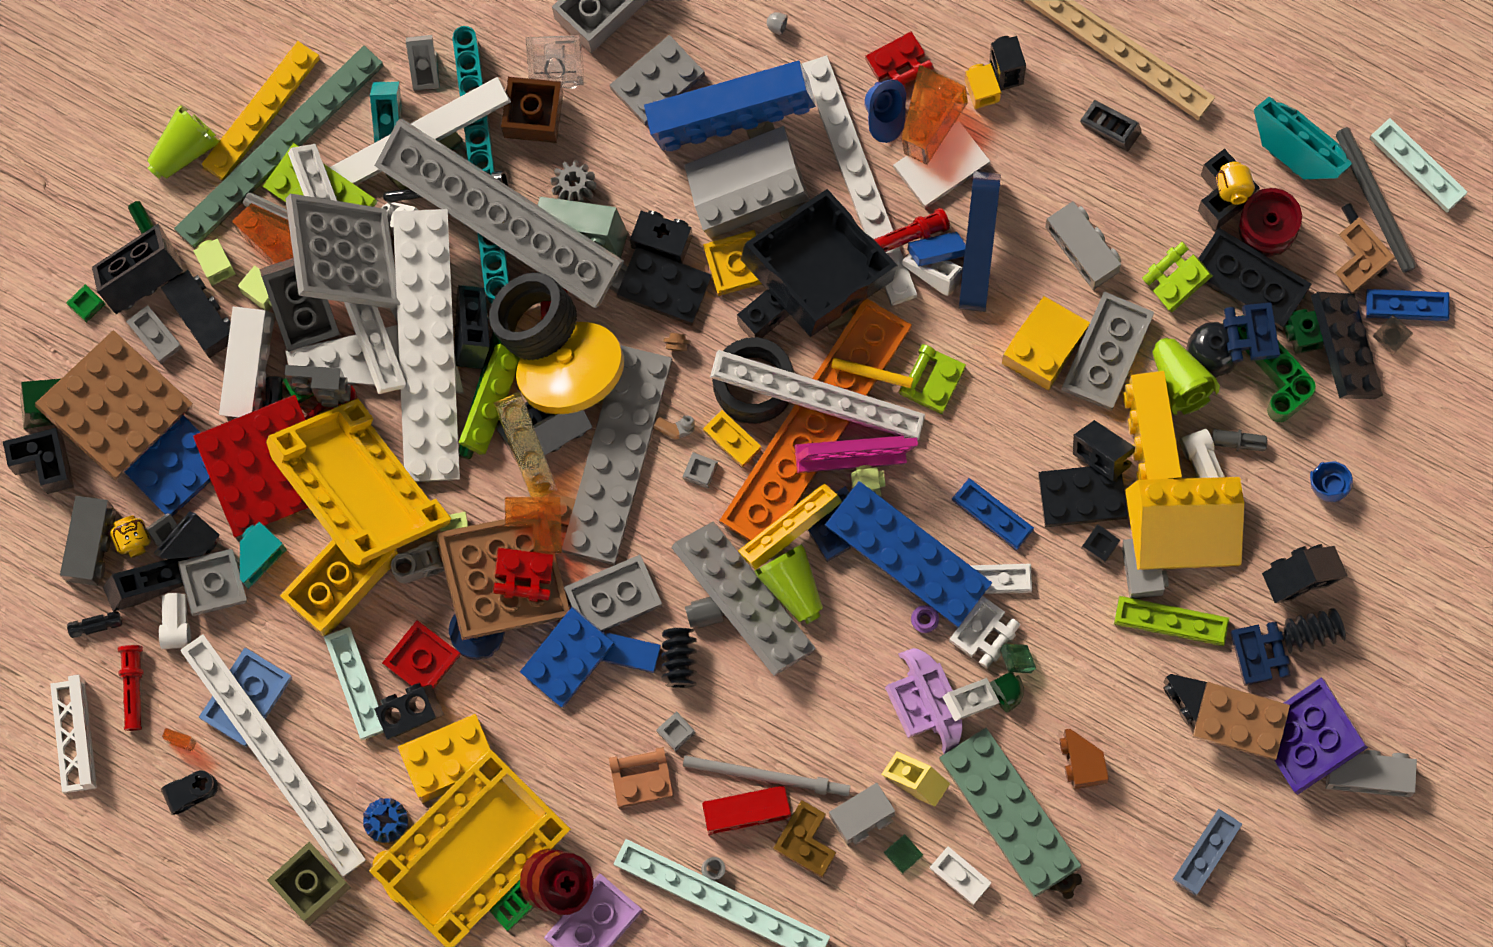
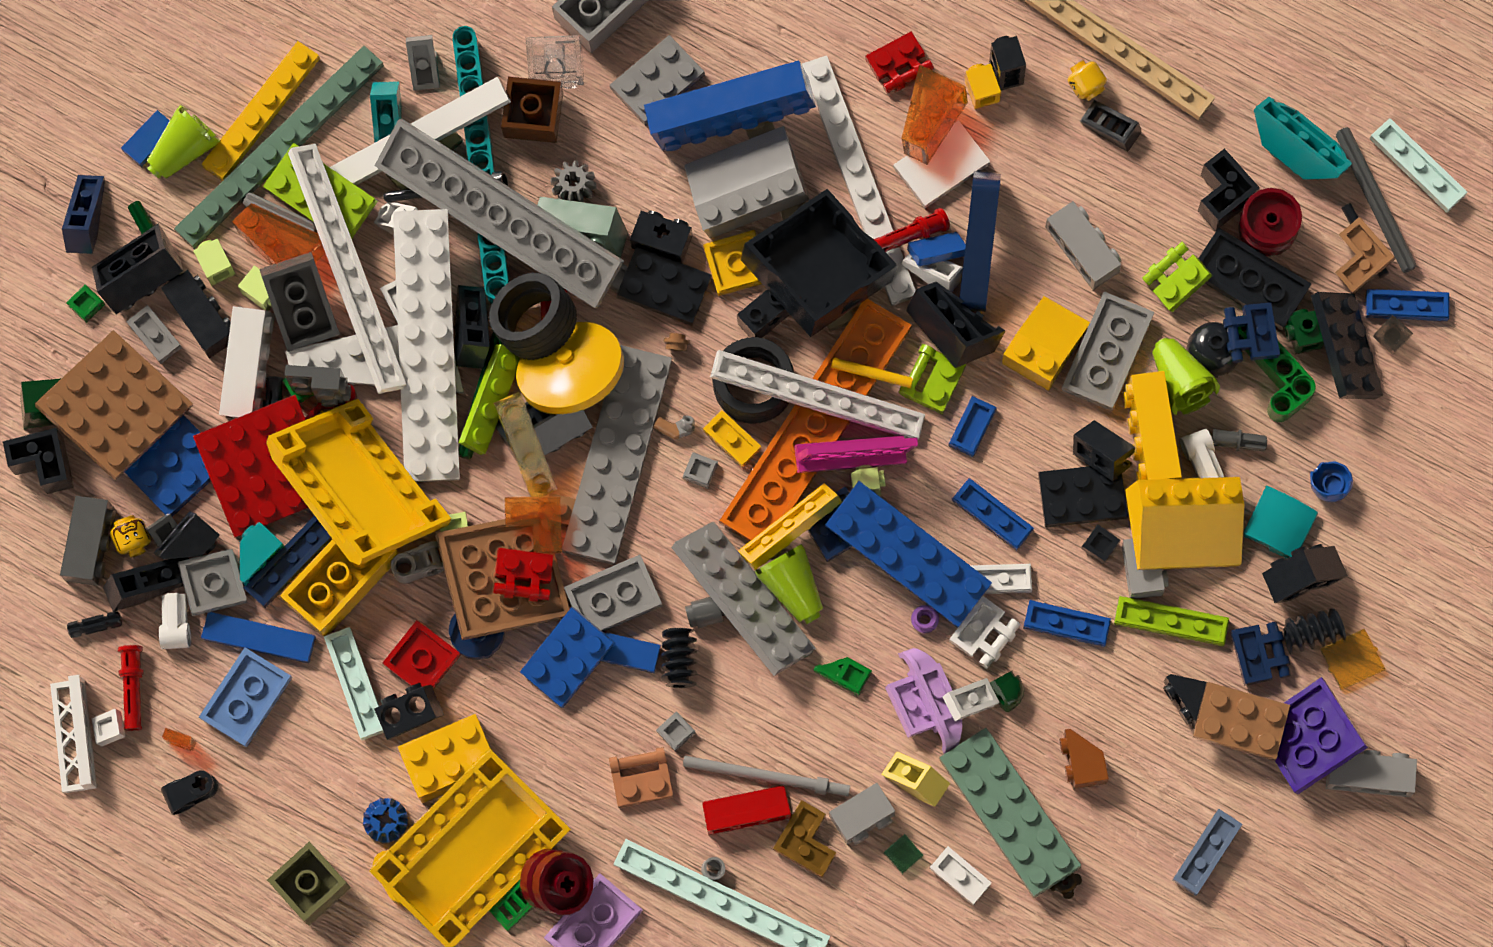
white plate [180,634,366,877] -> none
light grey plate [286,193,400,309] -> none
light grey hinge [766,12,788,35] -> none
blue piece [864,79,906,143] -> none
clear green tile [1000,644,1036,673] -> none
yellow head [1216,162,1255,204] -> none
none -> dark blue slope [62,175,105,254]
none -> white plate [91,709,126,746]
none -> blue tile [121,110,170,167]
none -> blue tile [201,612,316,664]
none -> dark blue plate [244,515,332,608]
none -> green tile [813,657,872,696]
none -> black wedge [906,282,1005,368]
none -> blue tile [949,396,997,457]
none -> blue tile [1023,600,1111,647]
none -> yellow head [1067,60,1107,101]
none -> teal slope [1243,485,1318,559]
none -> clear yellow piece [1320,628,1386,691]

